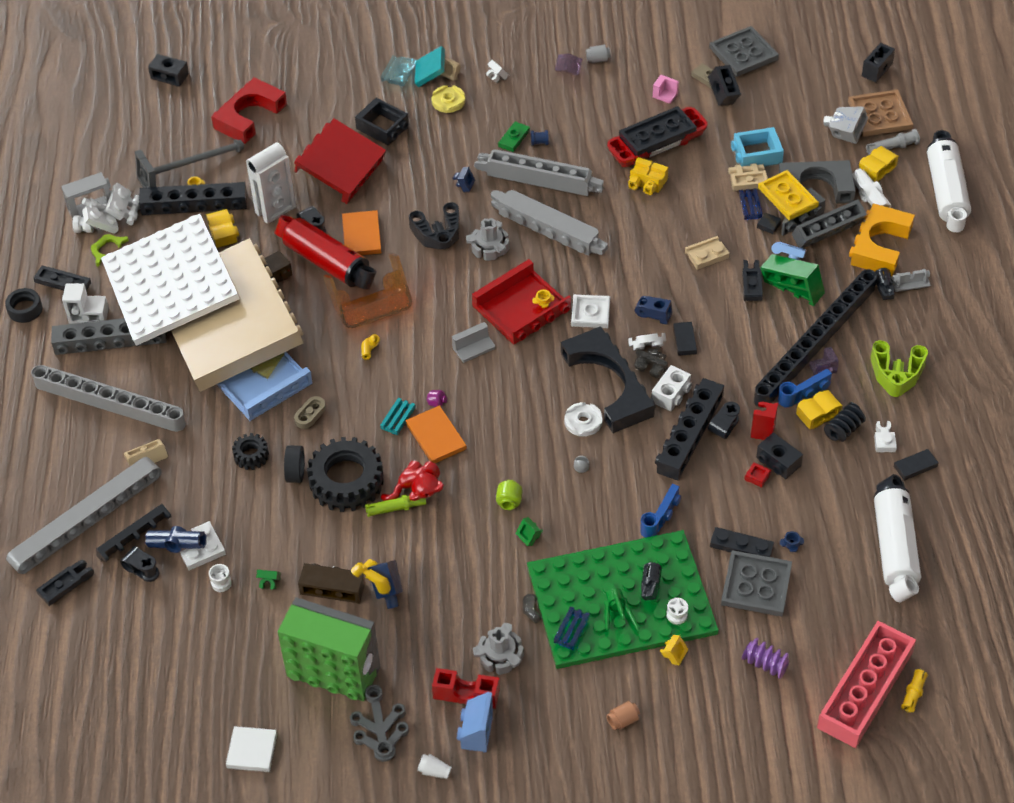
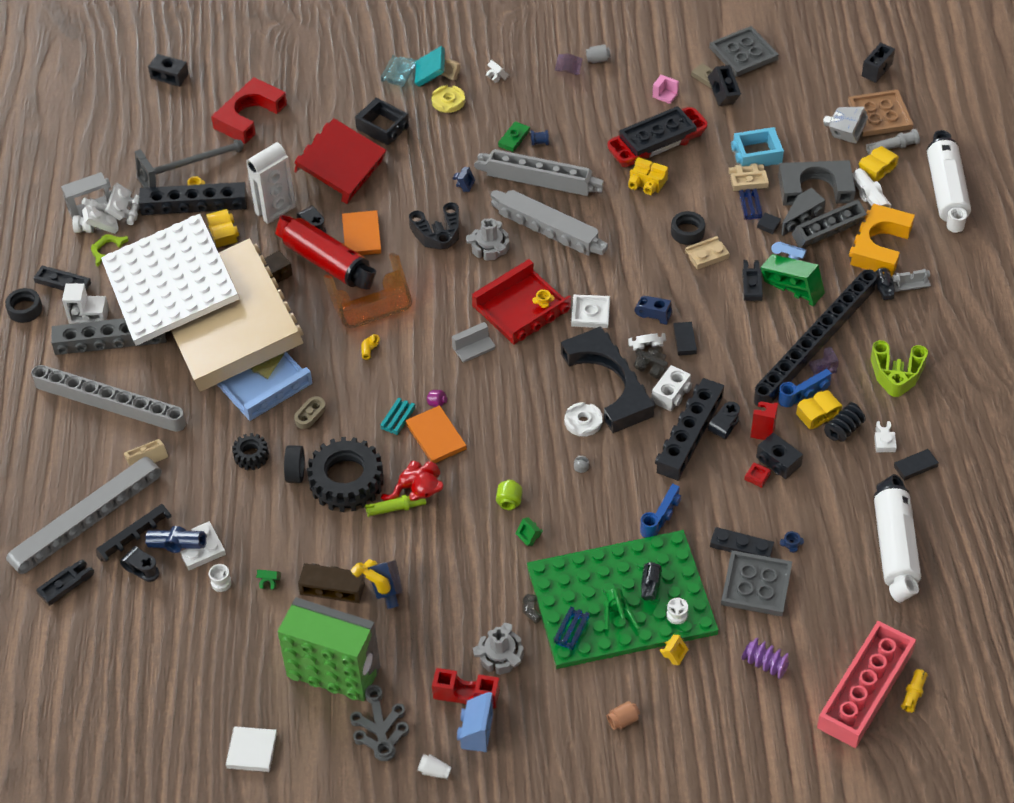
yellow tile [758,170,819,220] -> none
none -> black tyre [671,211,705,245]

